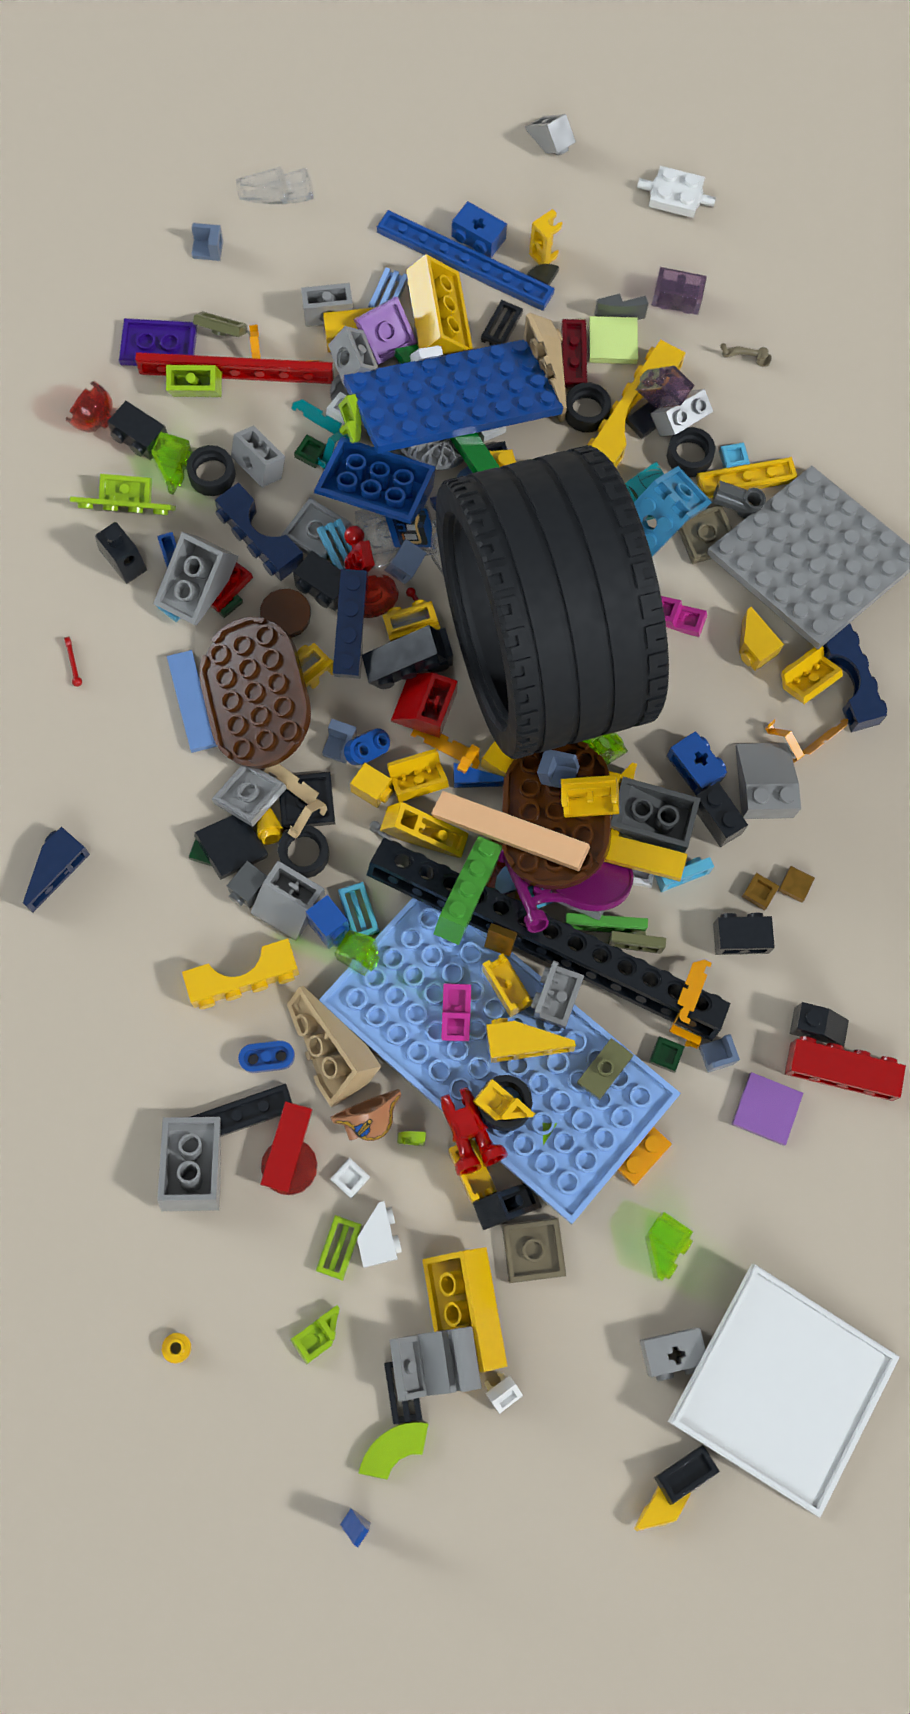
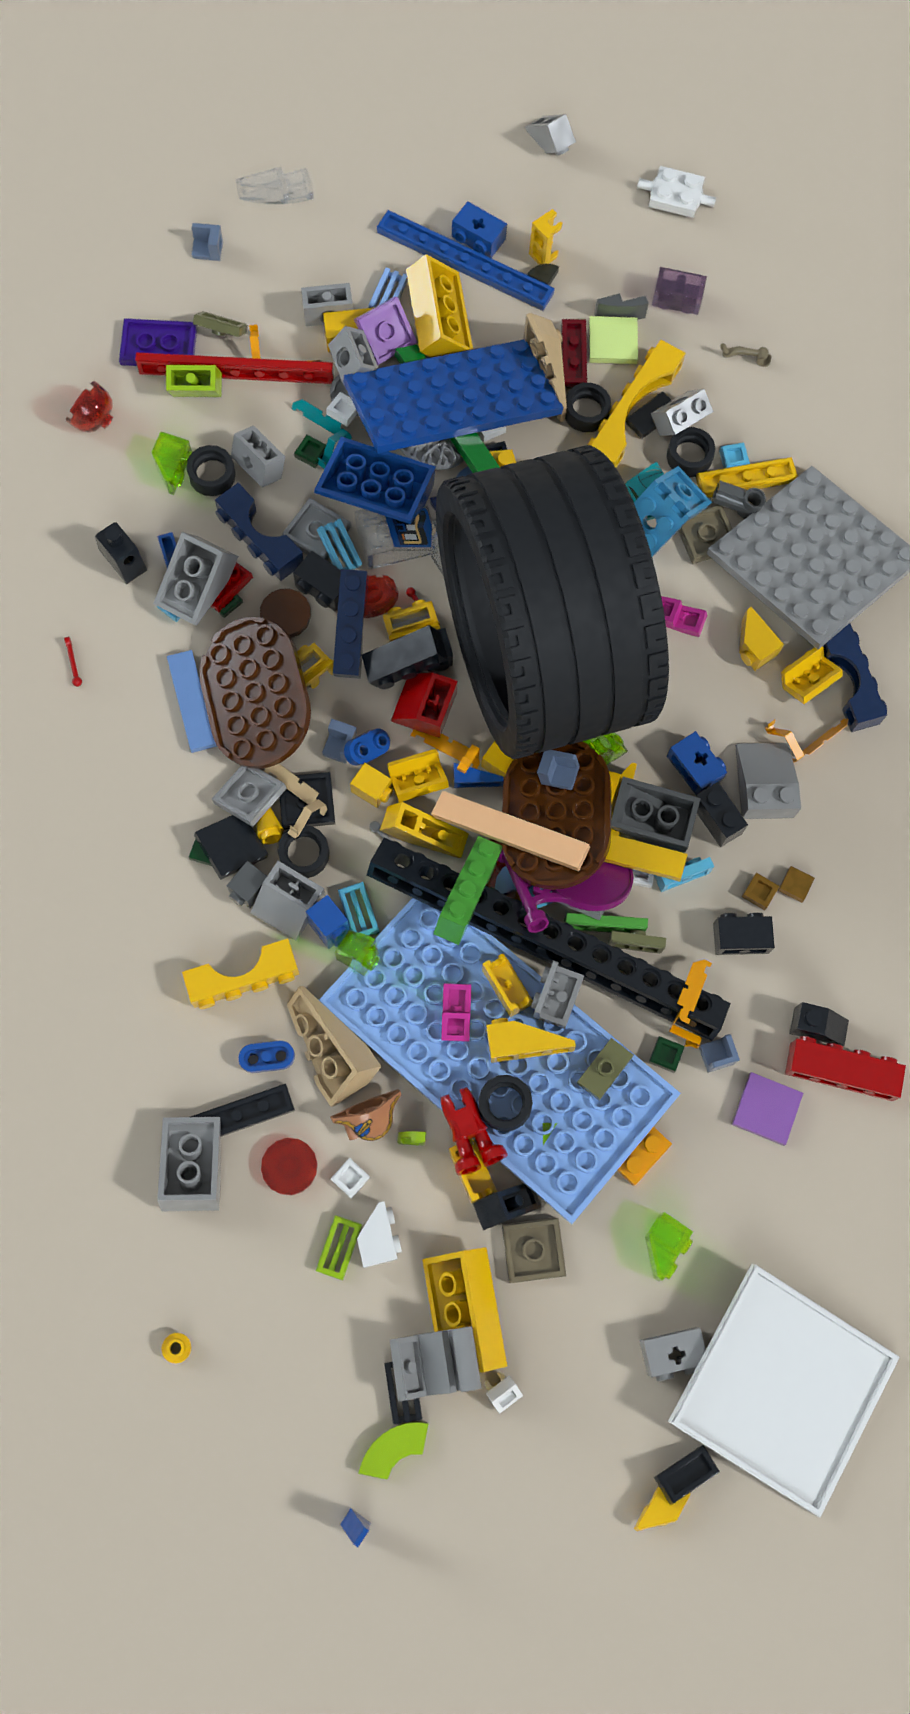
dark blue slope [23,826,90,913] -> none
lime bracket [70,474,176,515] -> none
black brick [107,400,169,460] -> none
red tile [260,1101,313,1193] -> none
lime slope [291,1305,340,1364] -> none
lime slope [338,394,361,444] -> none
red plate [344,526,375,572] -> none
sand blue panel [384,540,427,584] -> none
white tile [410,345,443,362] -> none
yellow slope [472,1079,535,1120] -> none
black tile [481,299,523,346] -> none
pearl gold tile [484,923,517,957] -> none
yellow hinge [561,775,619,818] -> none
brick [636,365,694,408] -> none

